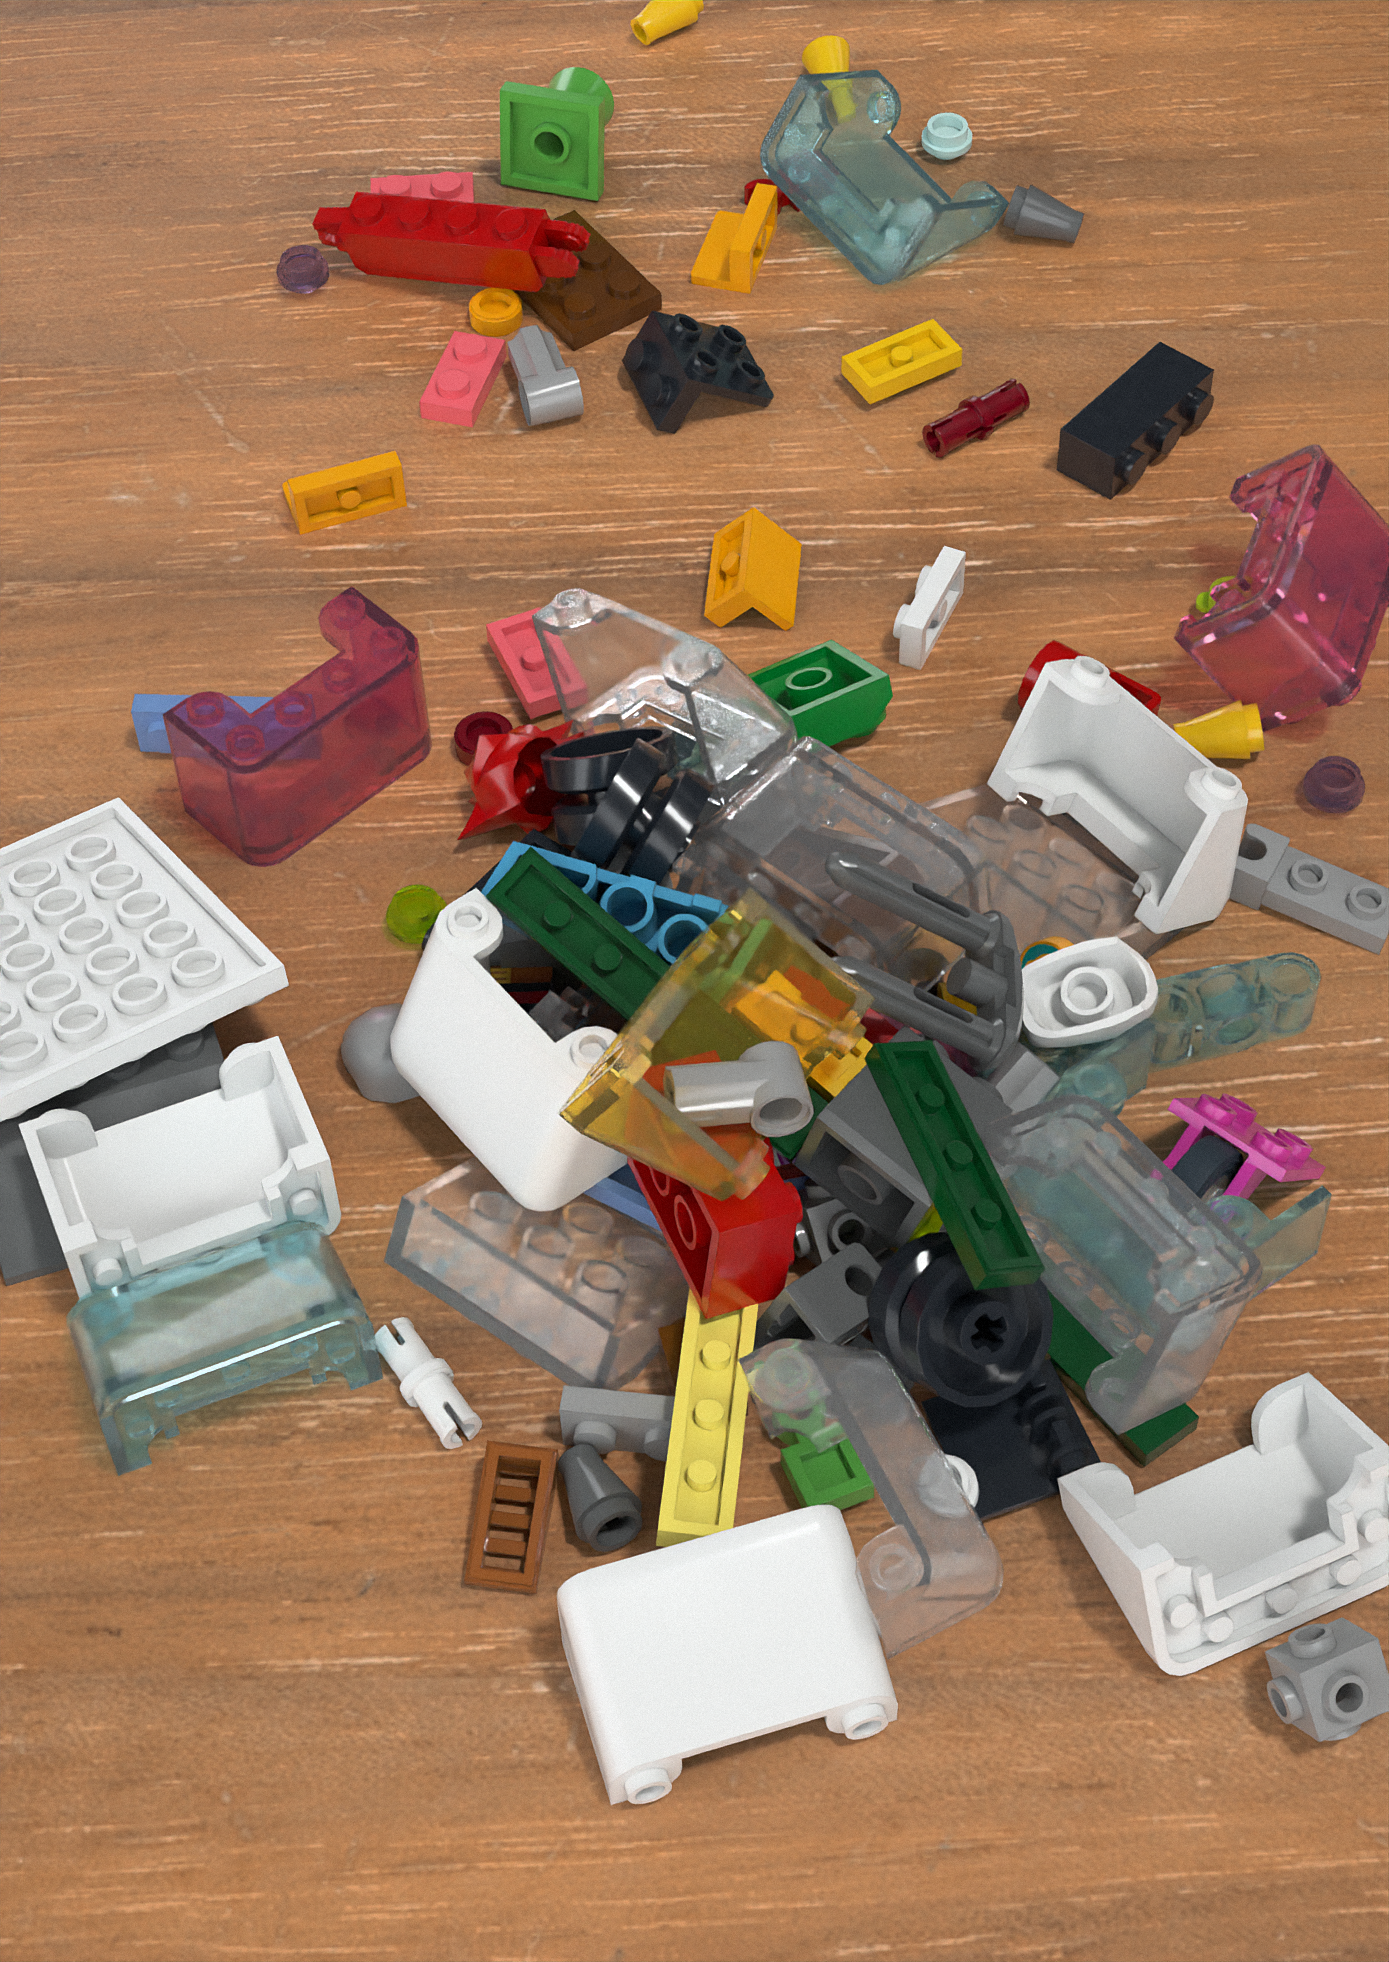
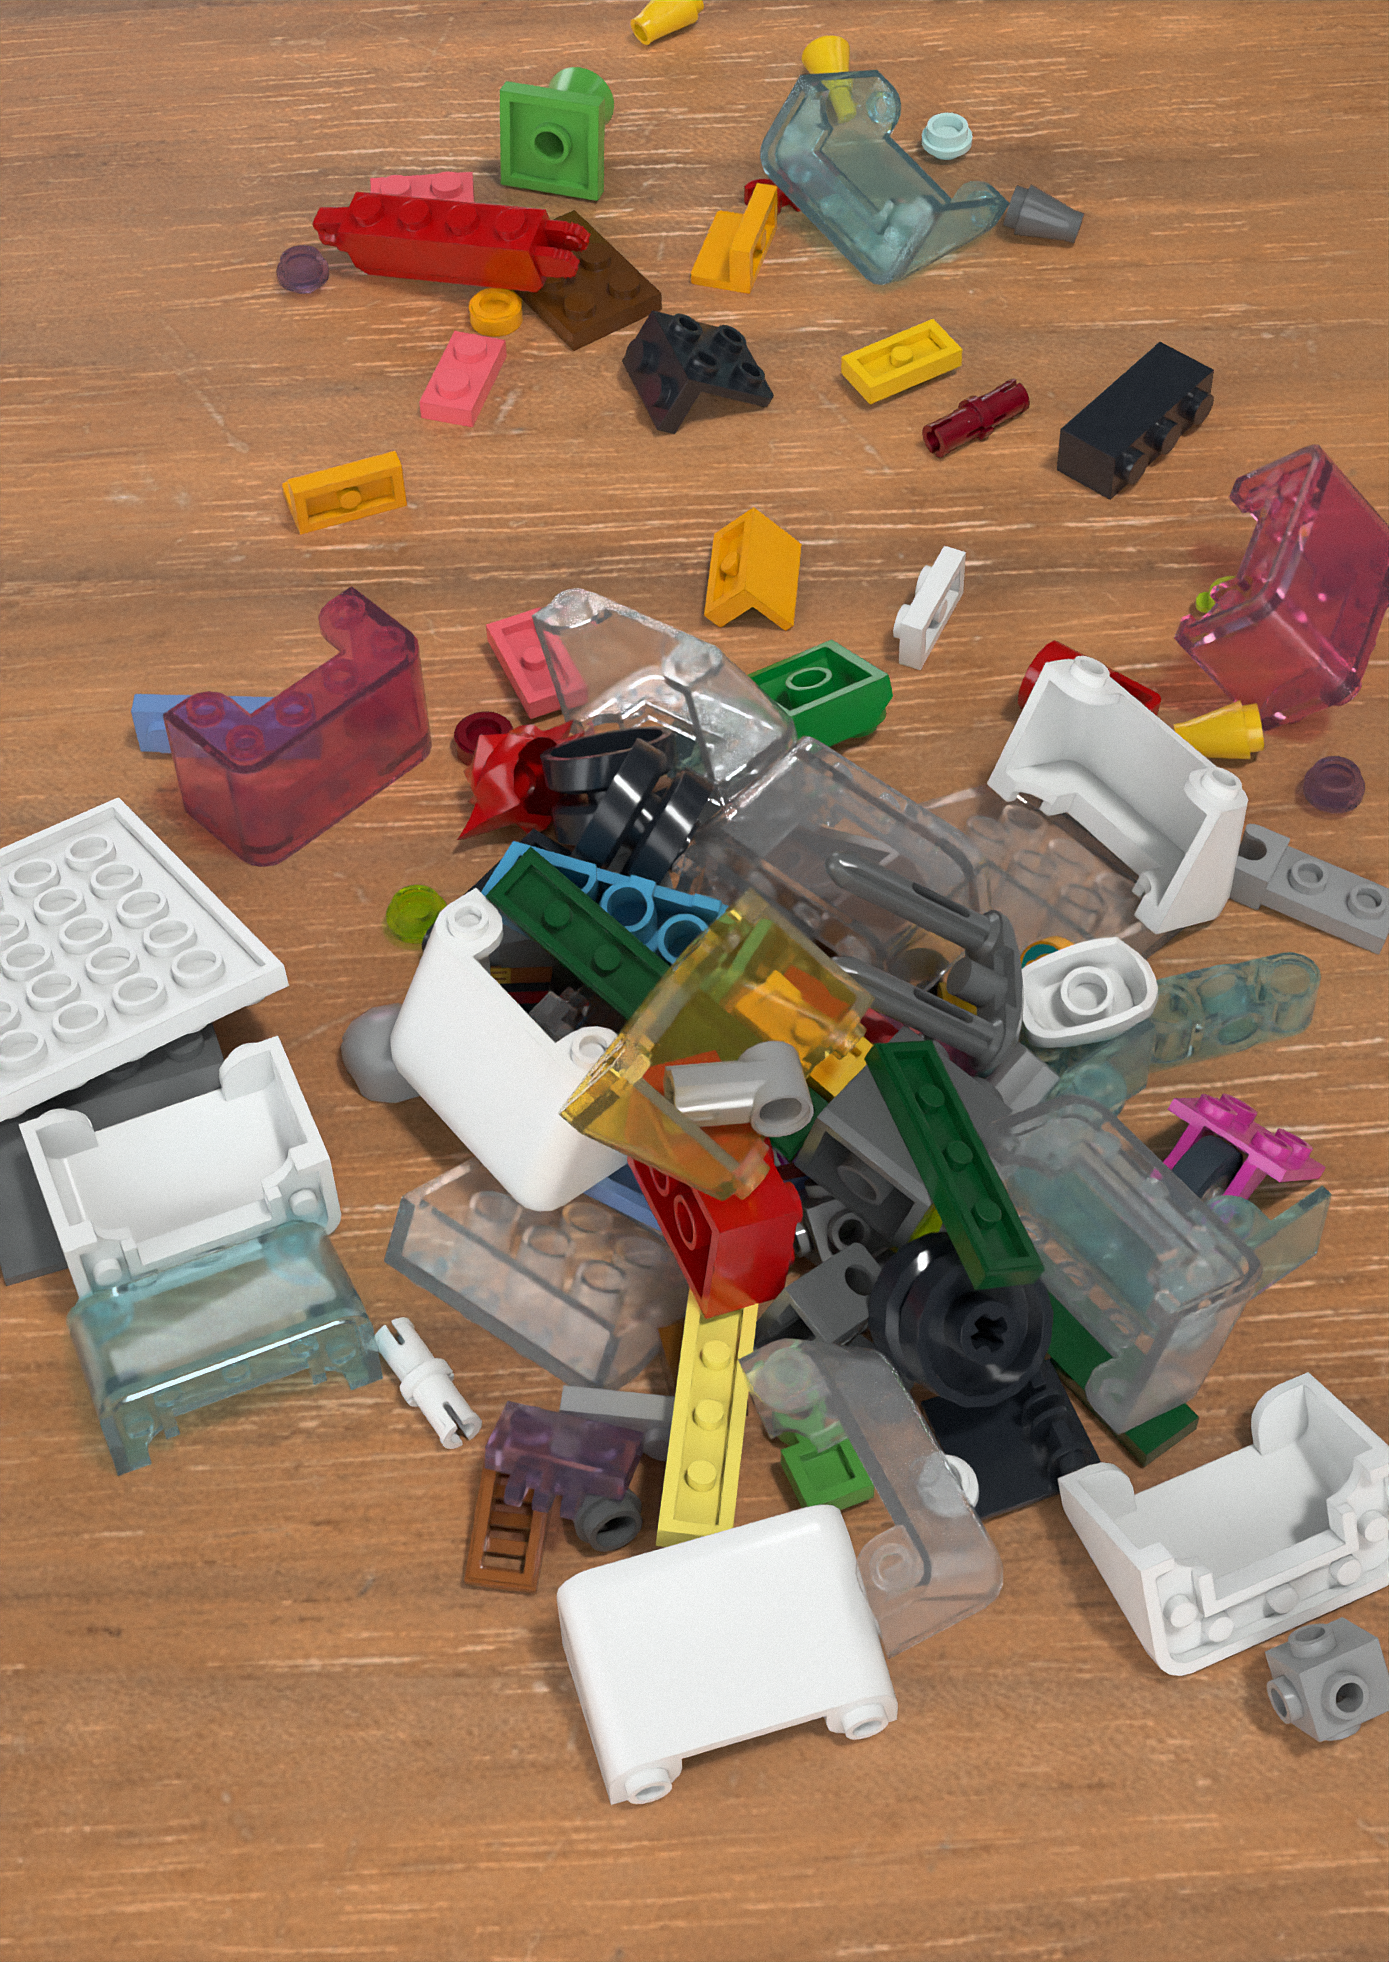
light grey piece [507,325,584,426] -> none
none -> clear purple hinge [485,1401,644,1520]

